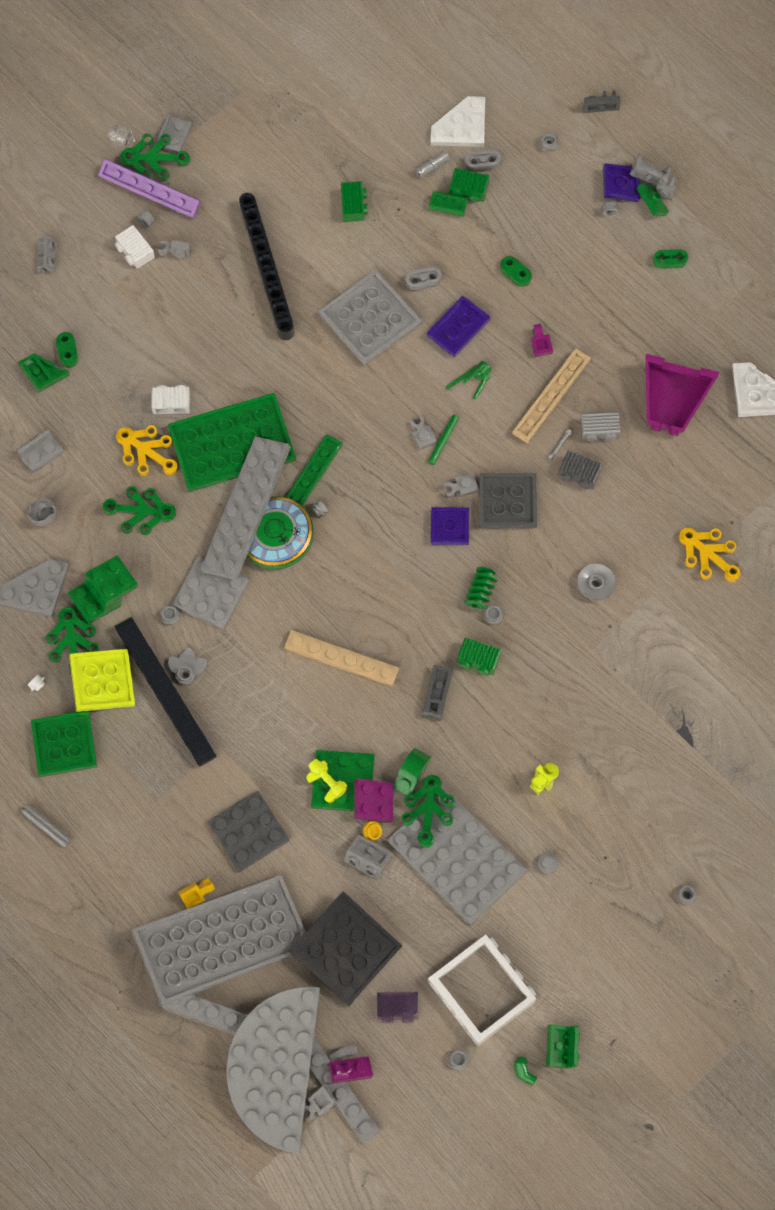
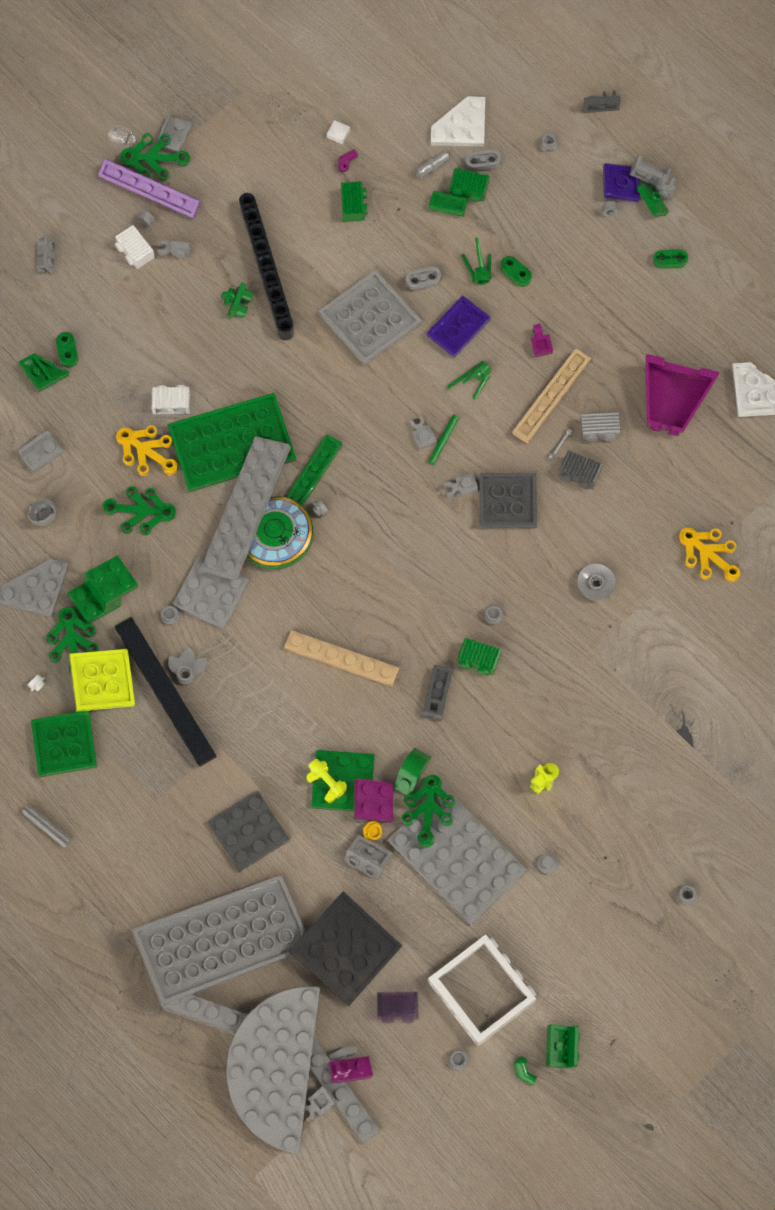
yellow plate [178,878,215,909] -> none
dark purple plate [431,507,469,545] -> none
green piece [464,566,498,609] -> none
none -> green hips [221,282,253,319]
none -> white plate [327,120,350,144]
none -> magenta arm [338,149,358,172]
none -> green plant [461,237,492,285]

